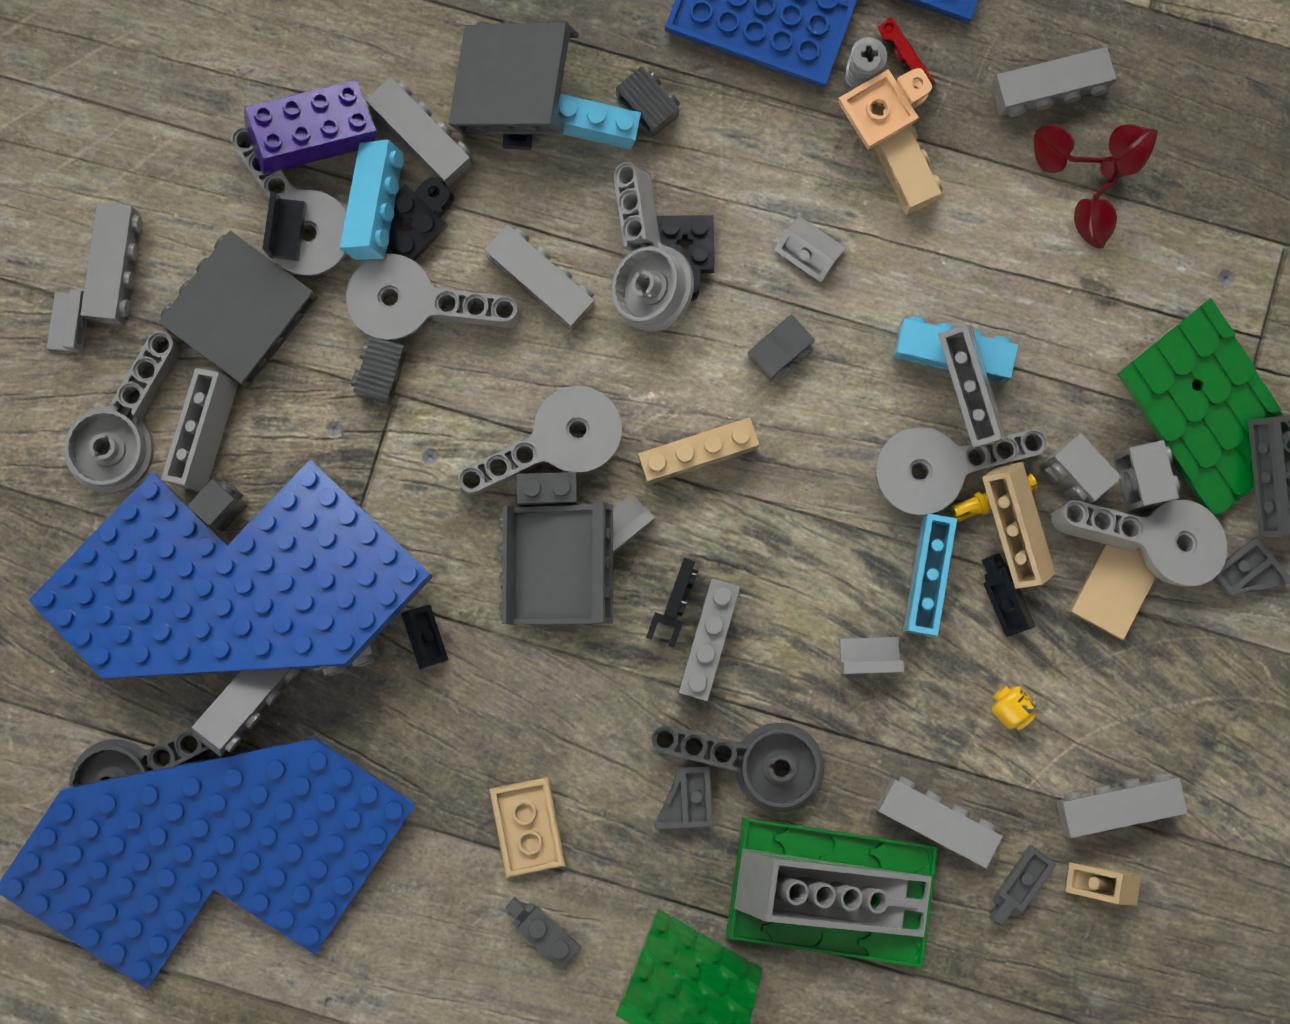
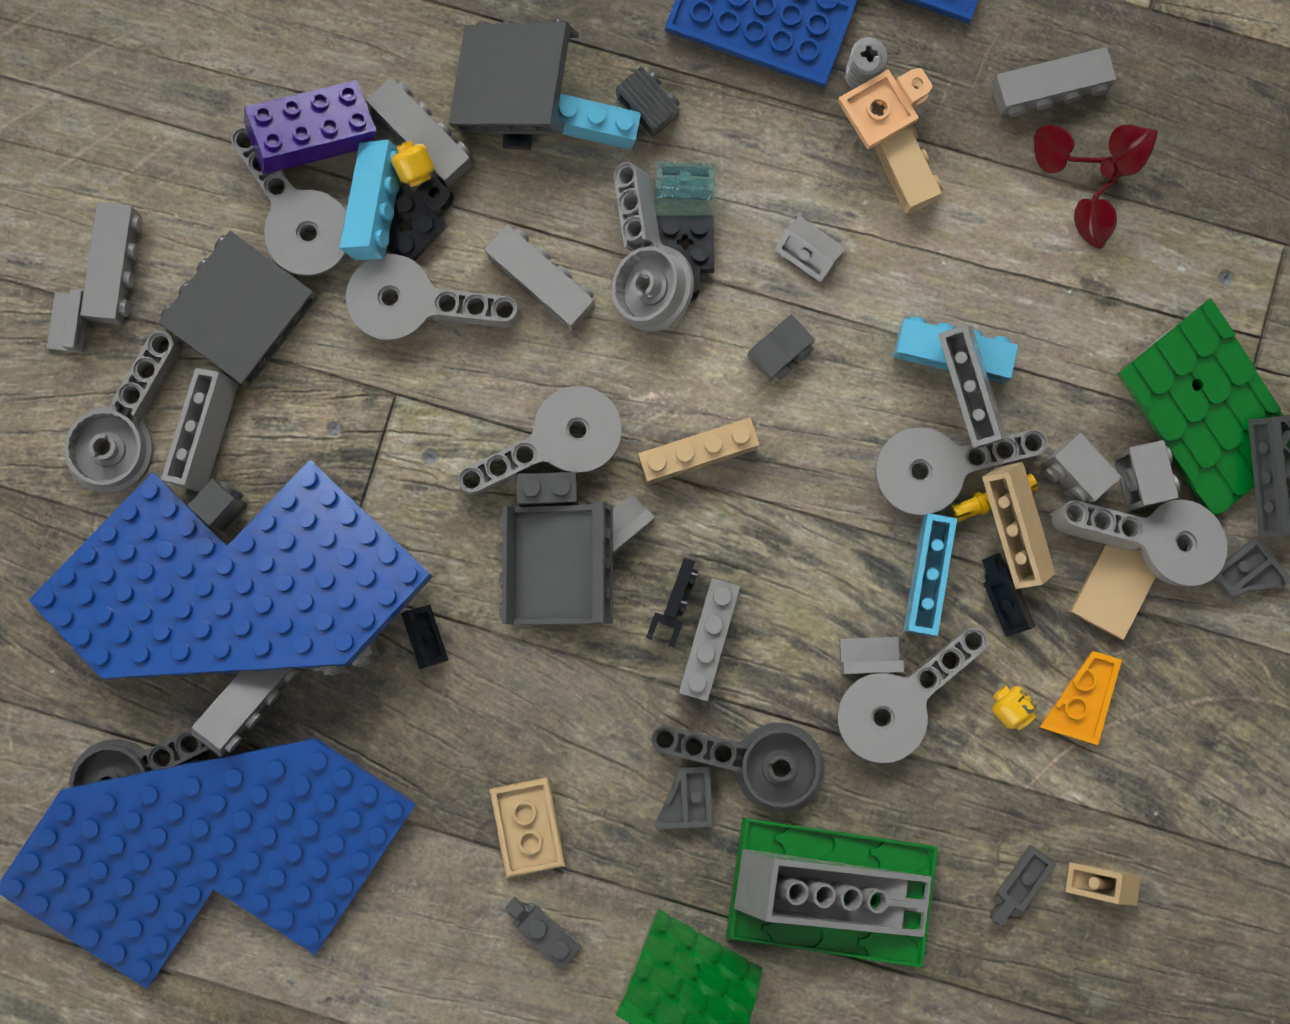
black panel [262,191,307,261] -> none
dark grey brick [351,336,407,405] -> none
light grey brick [875,776,1003,869] -> none
red hinge [878,17,936,87] -> none
light grey brick [1055,772,1188,838] -> none
none -> yellow head [391,140,434,187]
none -> clear light blue brick [655,161,715,200]
none -> light grey beam [837,628,988,763]
none -> light orange wing [1038,651,1122,745]

